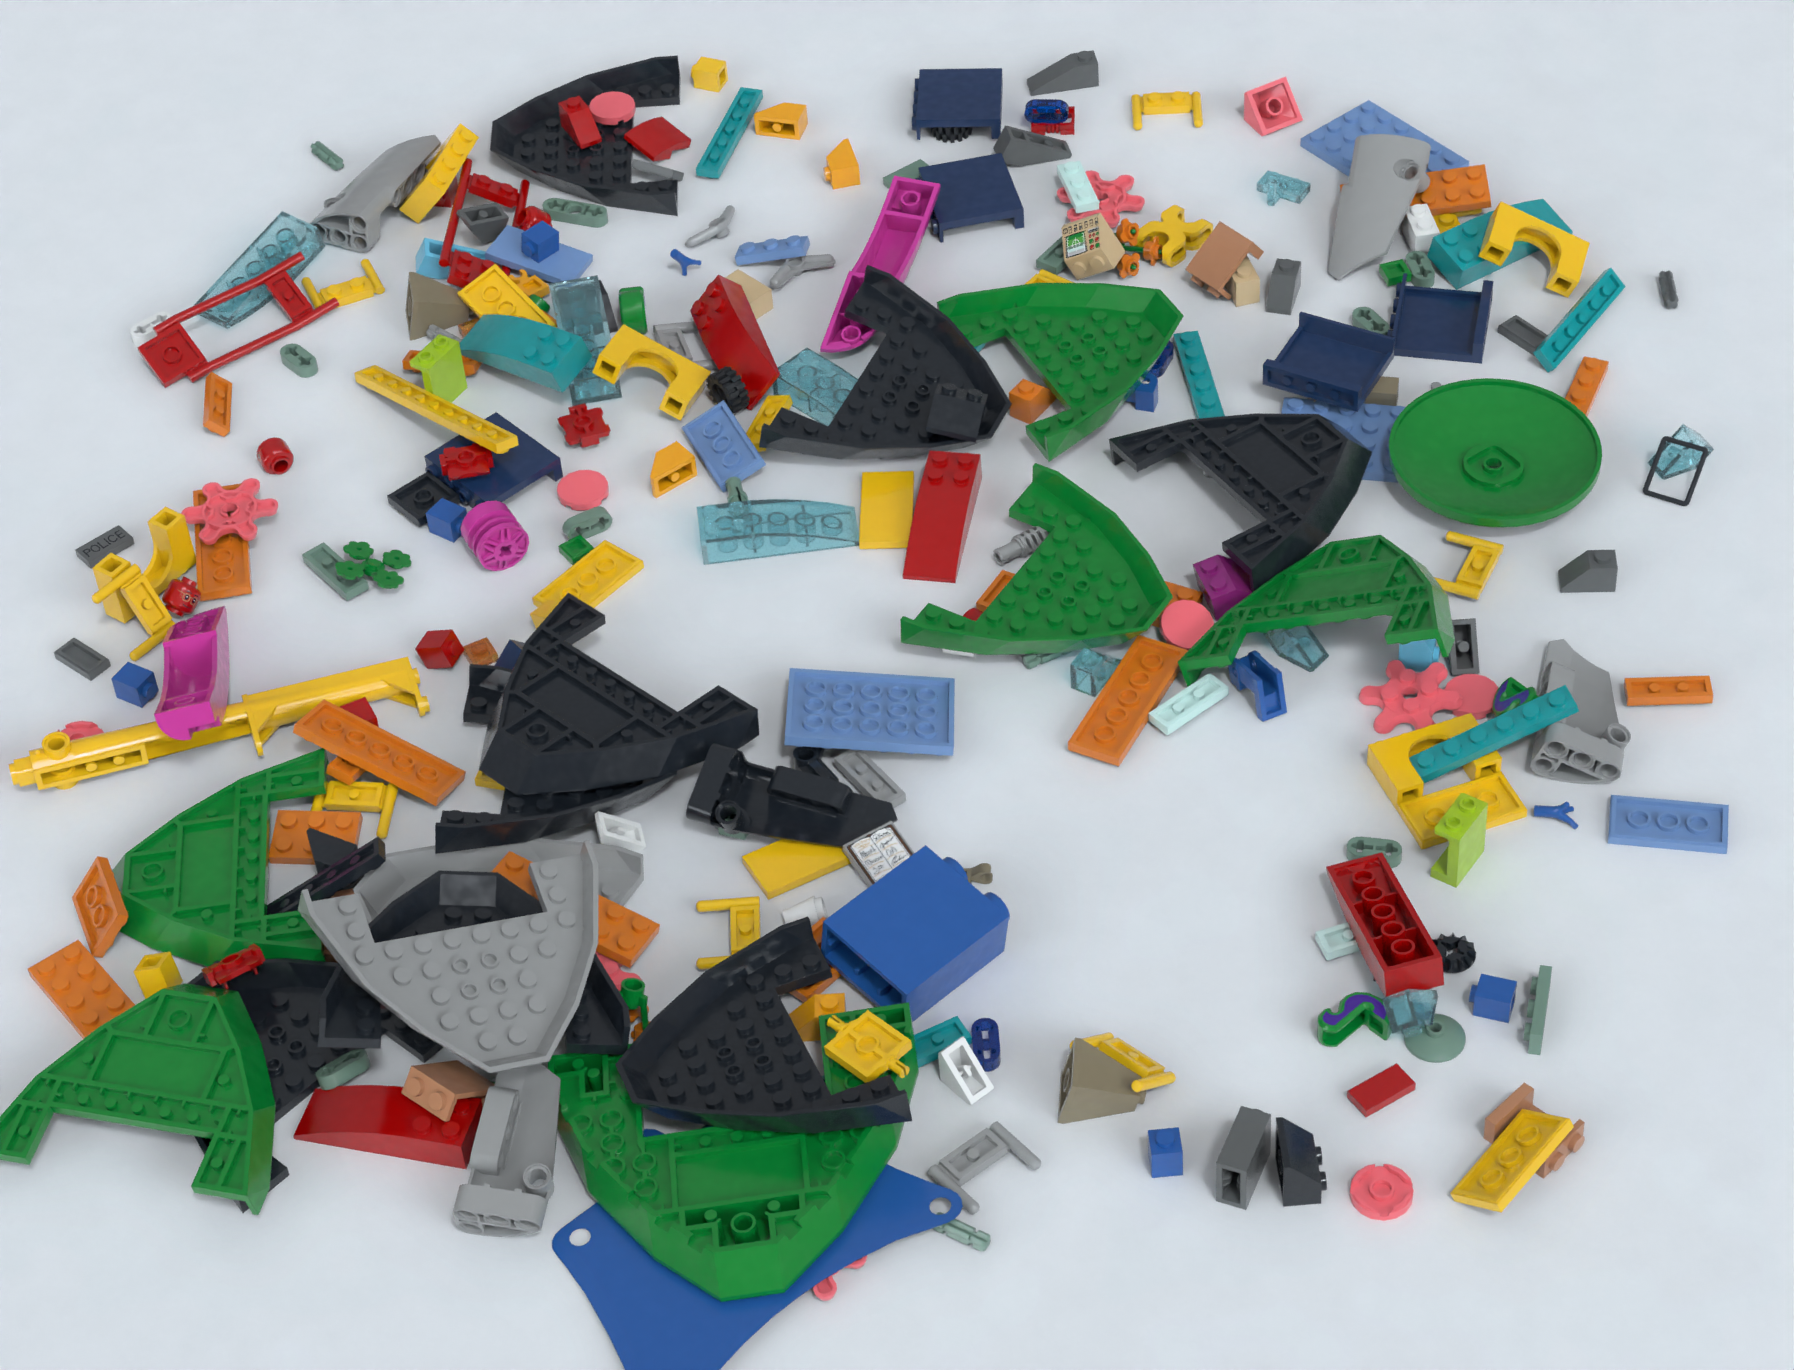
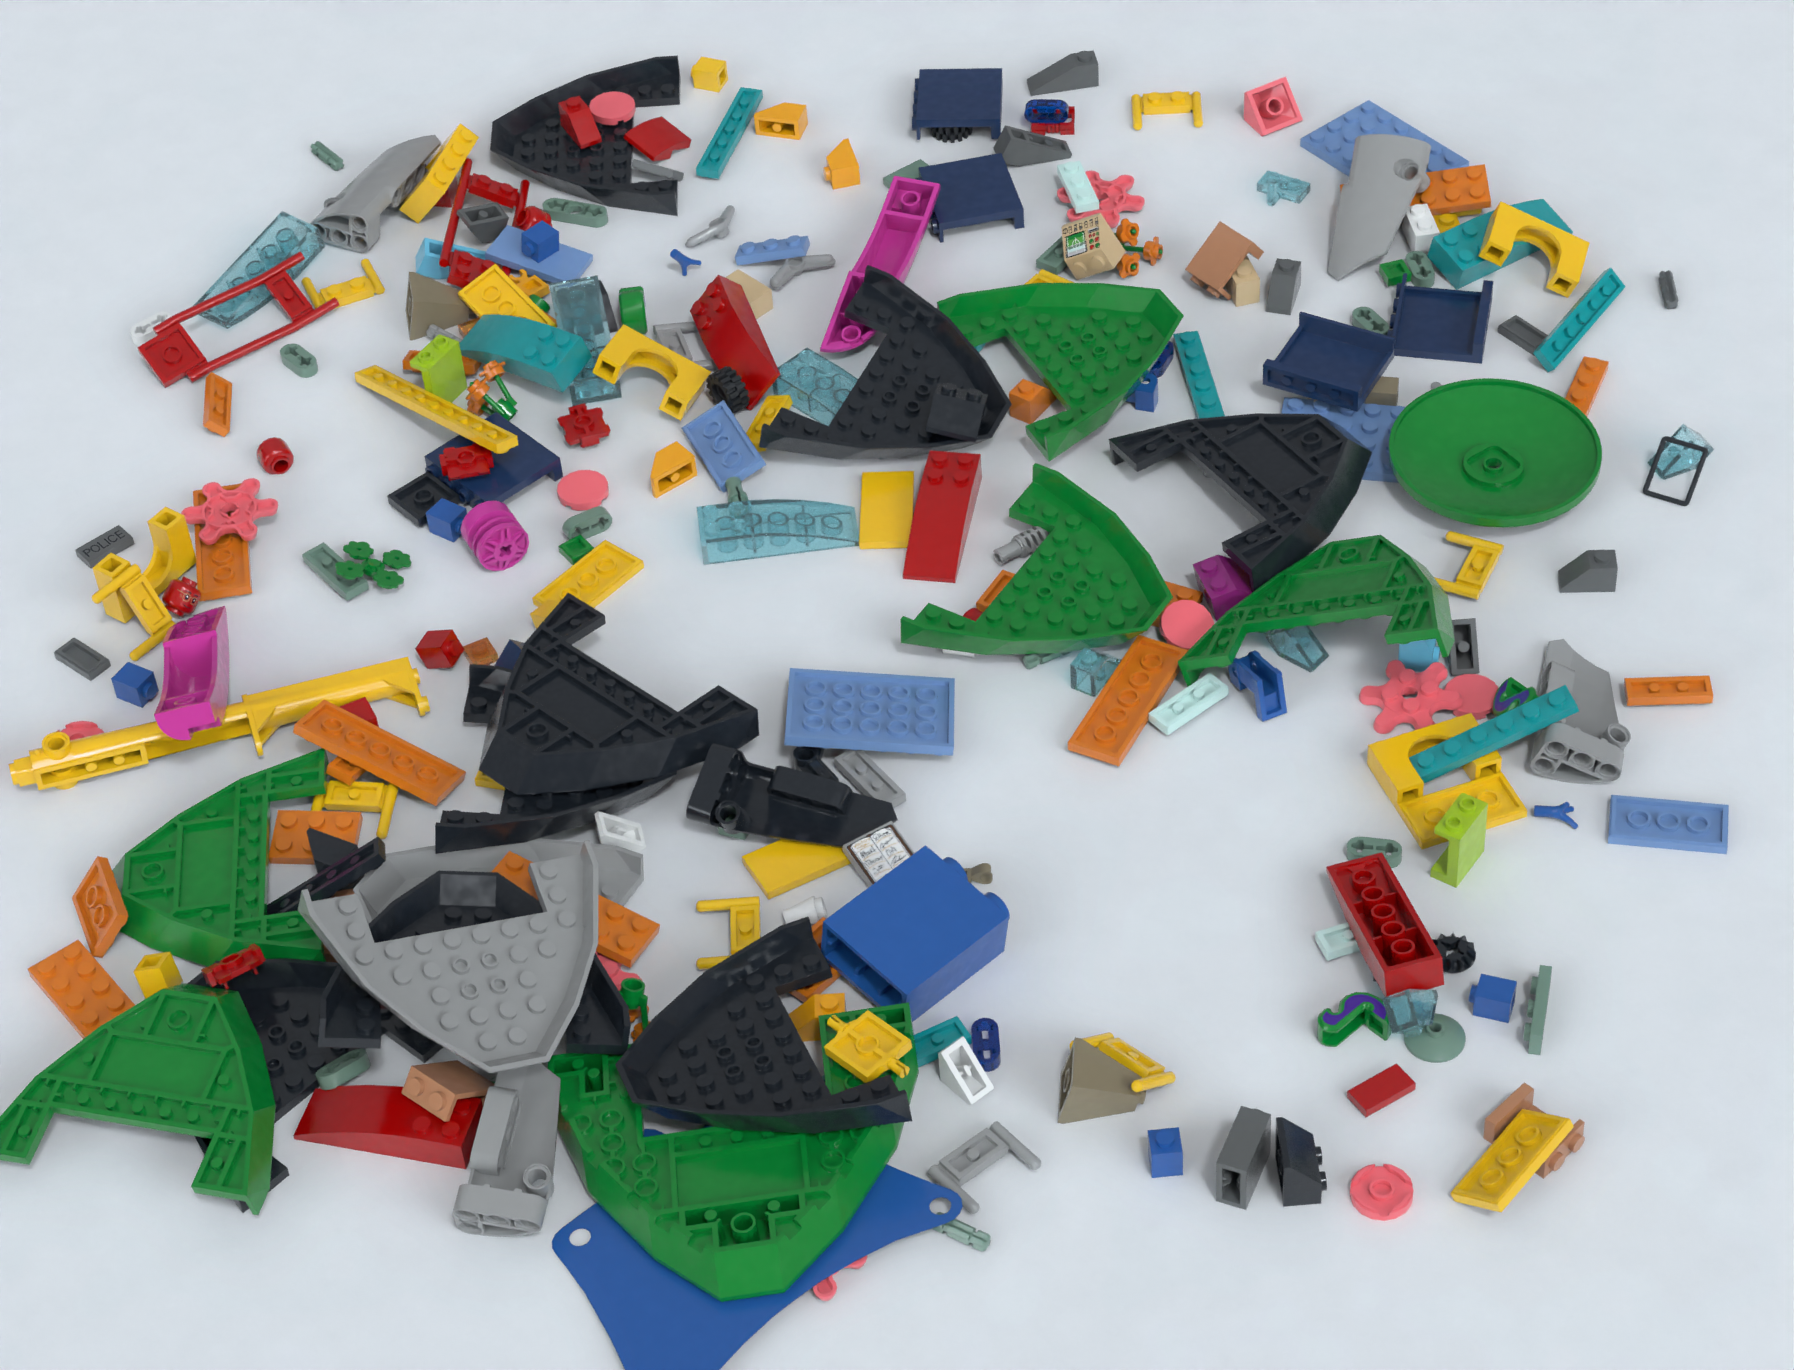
yellow piece [1136,205,1213,267] -> none
none -> plant [465,360,518,421]

